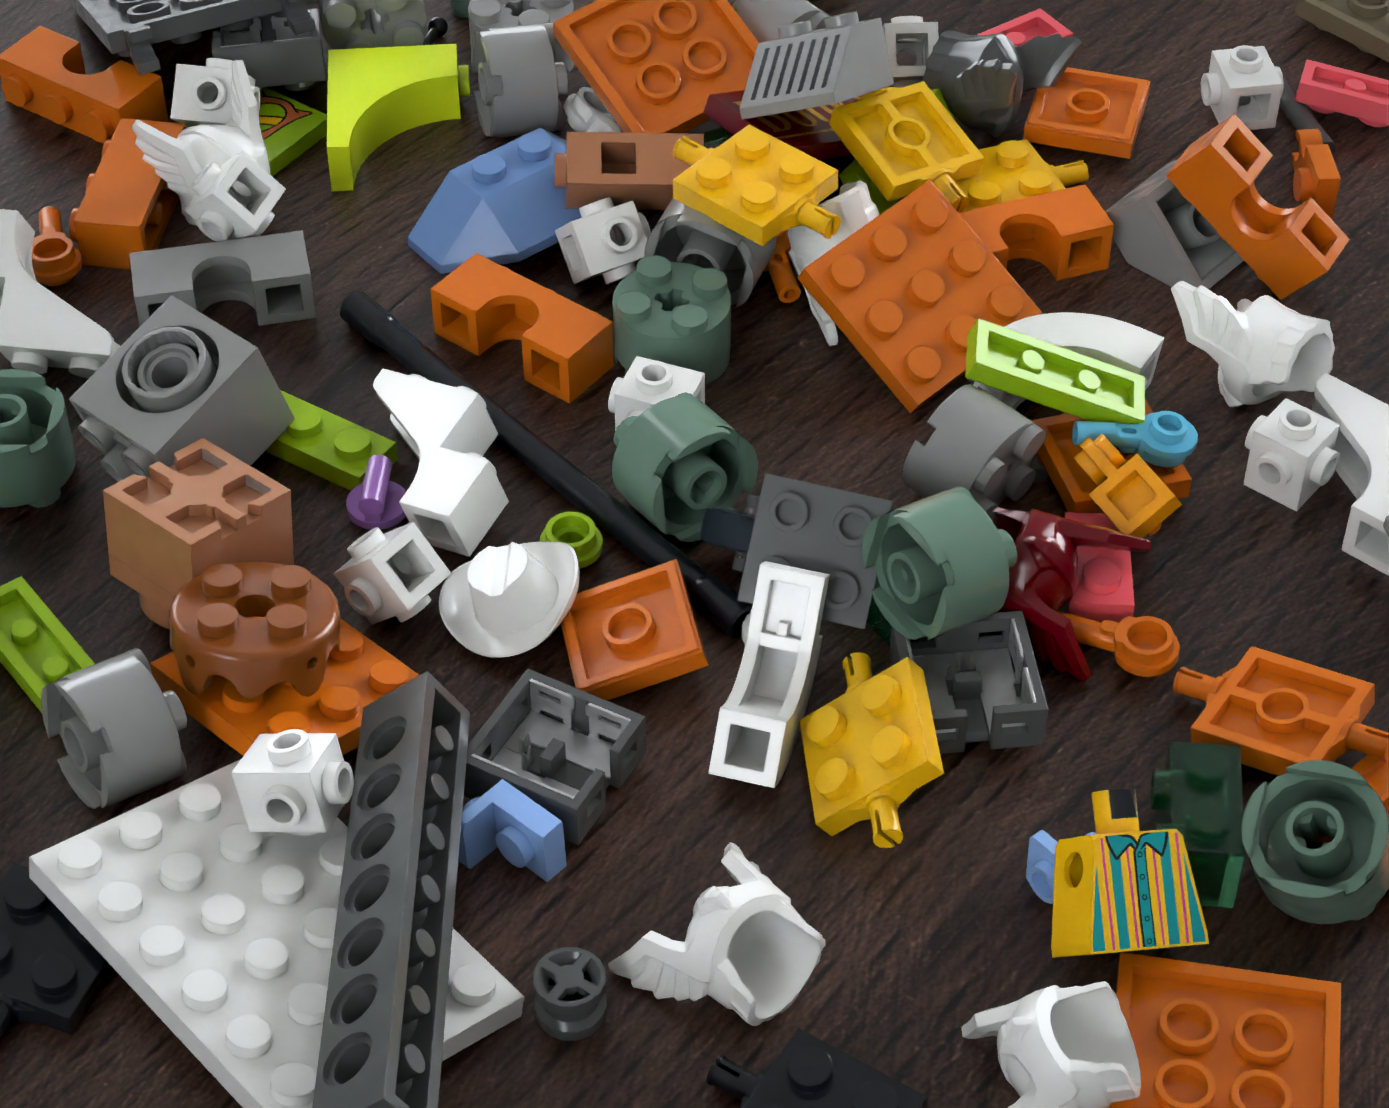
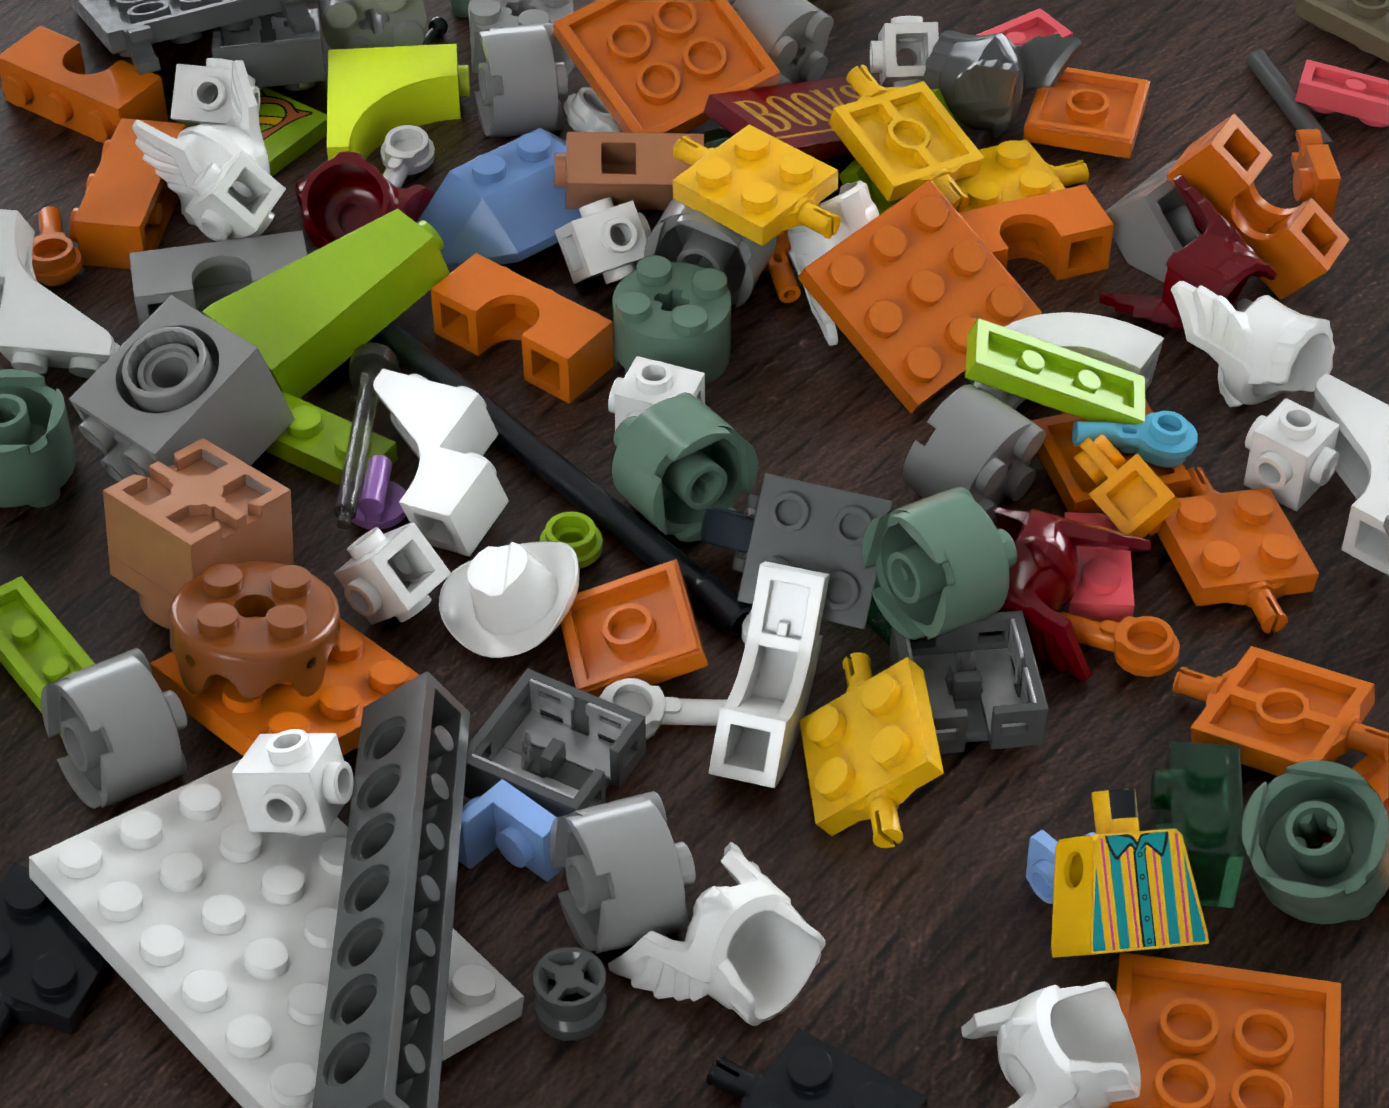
light grey slope [739,11,894,120] -> none
white brick [1201,45,1284,130] -> none
none -> lime slope [202,209,450,399]
none -> dark red helmet [295,151,434,249]
none -> clear smoke piece [334,343,401,530]
none -> white plate [380,125,435,188]
none -> light grey brick [549,791,696,954]
none -> white plate [599,678,727,740]
none -> dark red helmet [1099,174,1277,330]
none -> orange plate [1157,467,1319,634]

